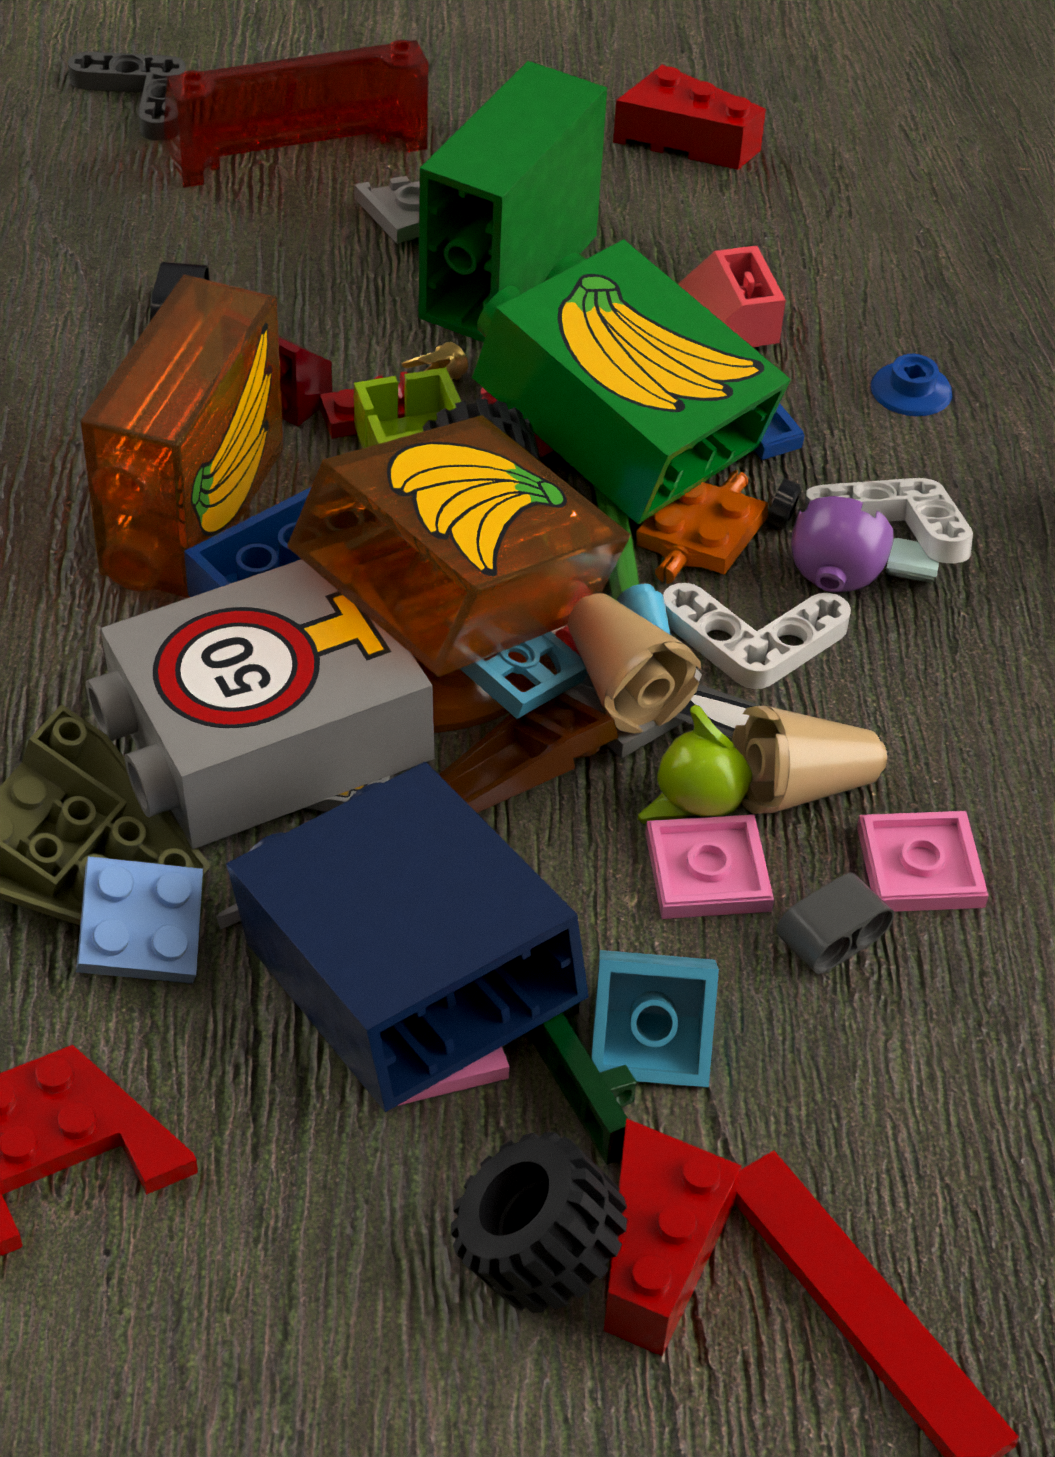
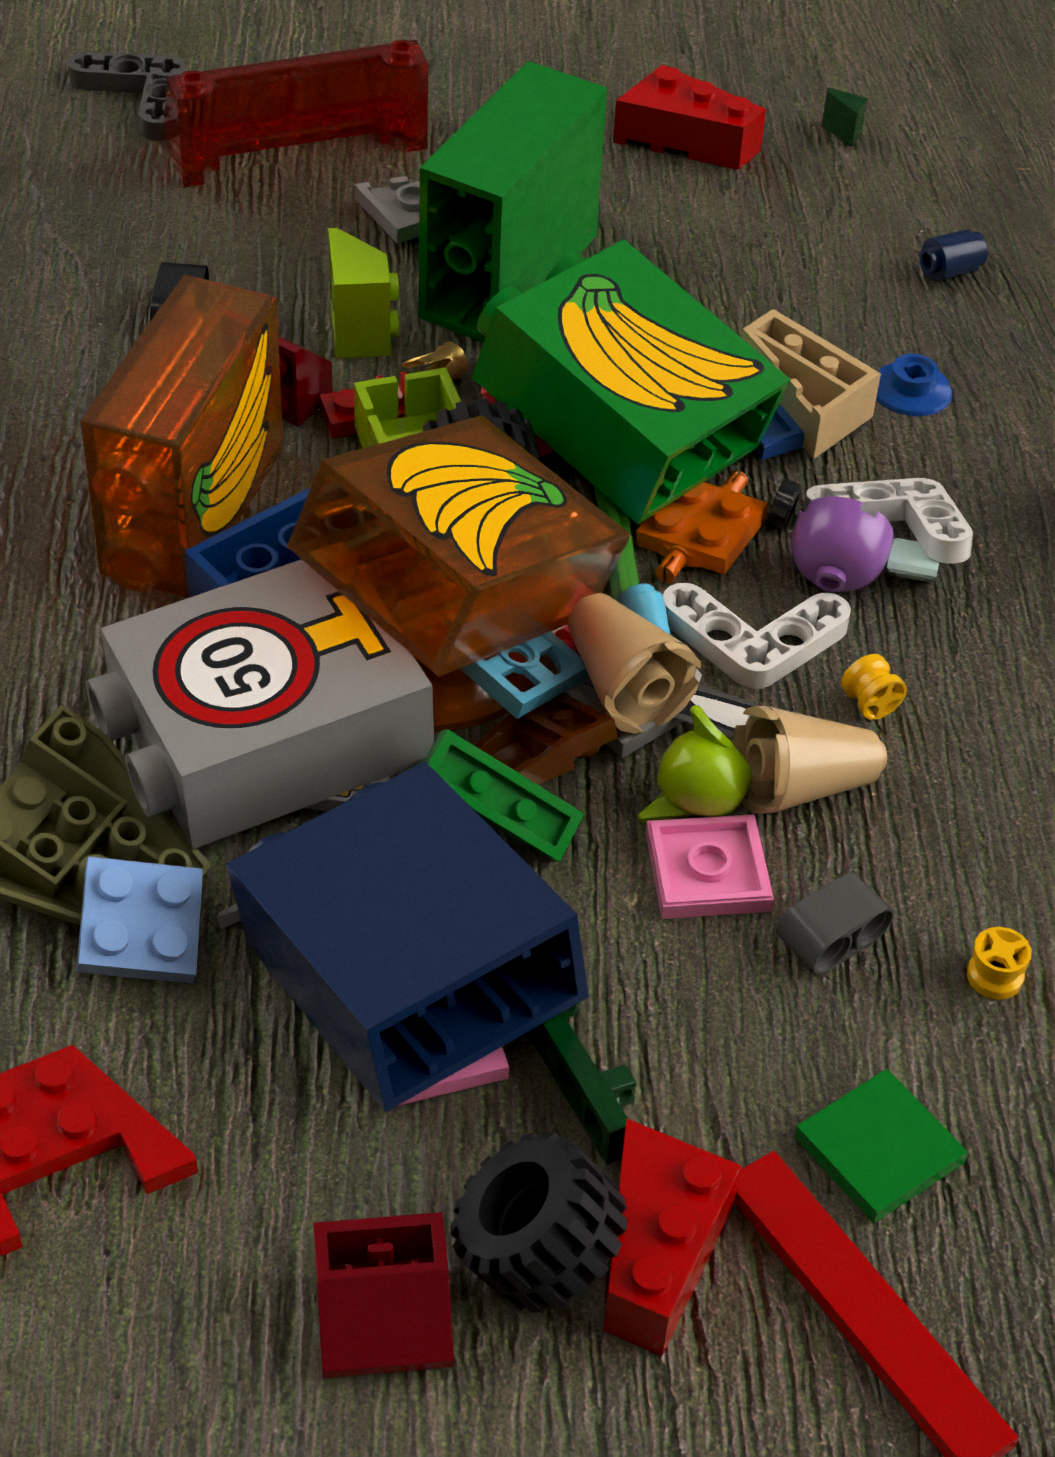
medium azure slope [591,950,719,1088] -> none
coral slope [678,245,786,348] -> none
bright pink tile [857,811,989,912] -> none
none -> dark red slope [313,1212,454,1379]
none -> lime slope [328,228,399,358]
none -> green piece [416,729,585,862]
none -> tan wedge [742,309,881,459]
none -> green tile [794,1069,968,1223]
none -> dark green slope [822,87,867,147]
none -> yellow wheel [841,654,907,720]
none -> dark blue brick [919,229,988,281]
none -> yellow wheel [967,926,1032,1000]

